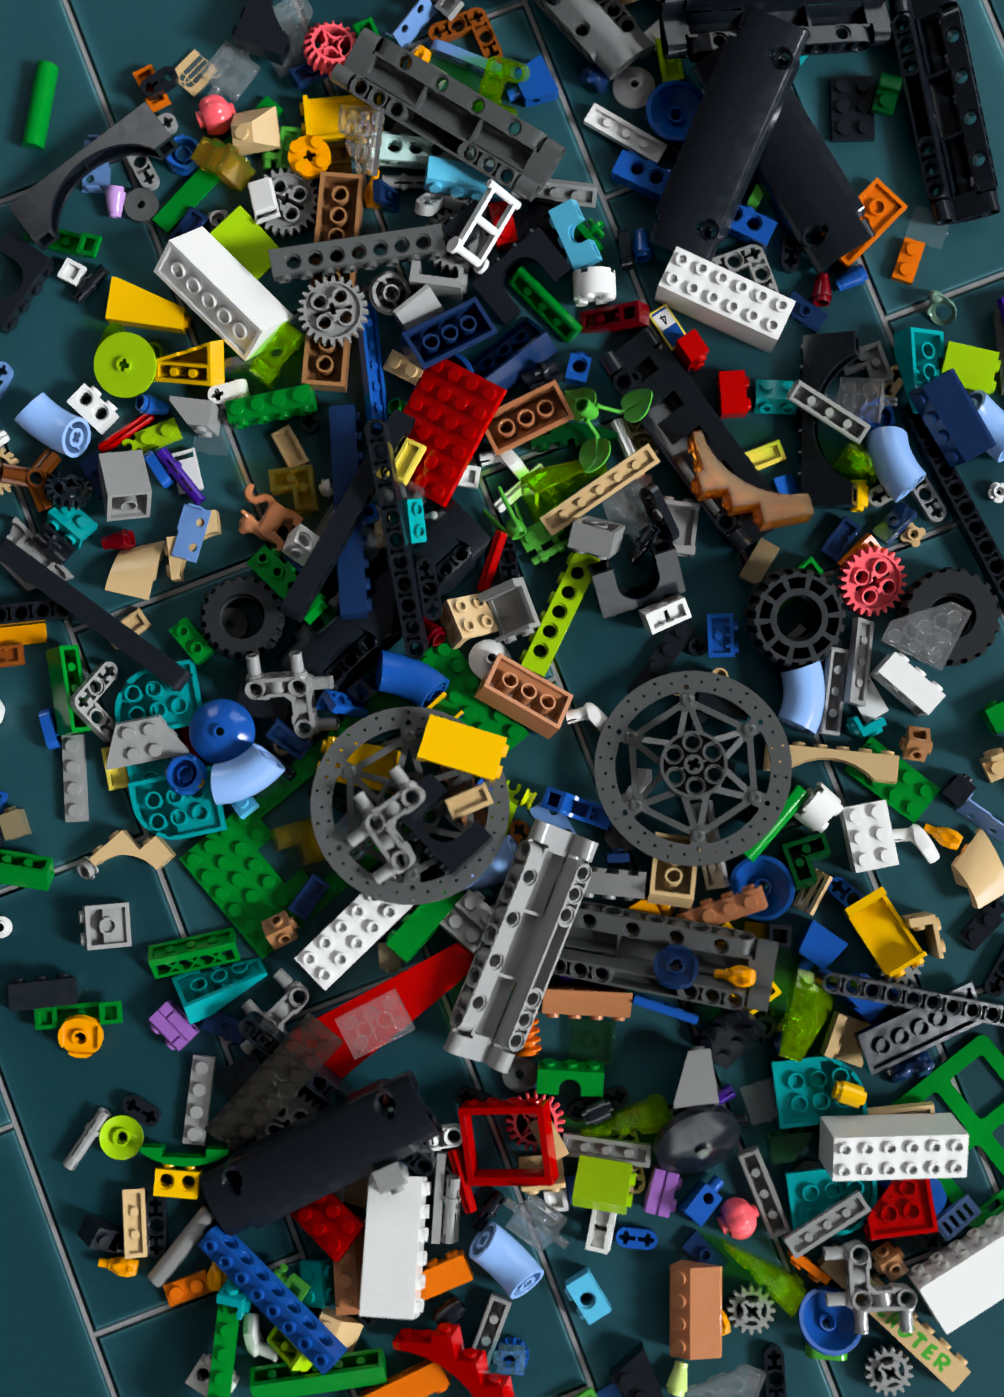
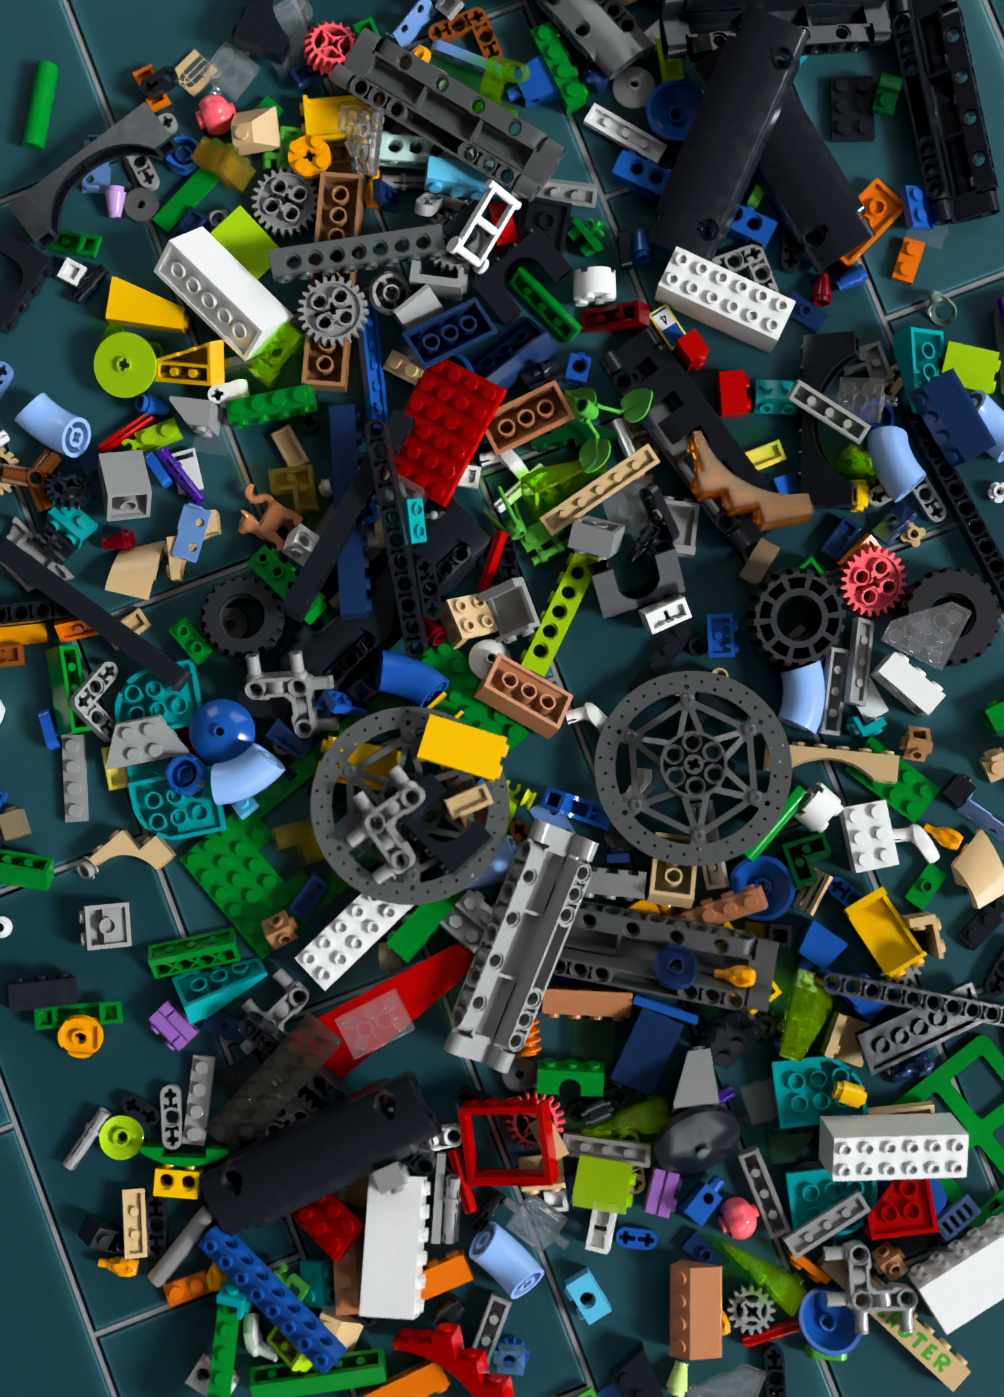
white brick [66,383,120,435] -> none
white piece [247,177,281,224] -> none
light yellow tile [386,437,427,486] -> none
green plate [387,397,408,416] -> none
medium azure arch [548,199,603,271] -> none
light grey gear [863,1344,914,1396] -> none
none -> orange plate [54,616,99,643]
none -> light grey beam [160,1084,184,1150]
none -> green brick [530,21,588,115]
none -> dark blue slope [609,1006,684,1097]
none -> red axle [741,1317,800,1348]
none -> blue plate [899,185,936,231]
none -> green plate [903,863,947,911]

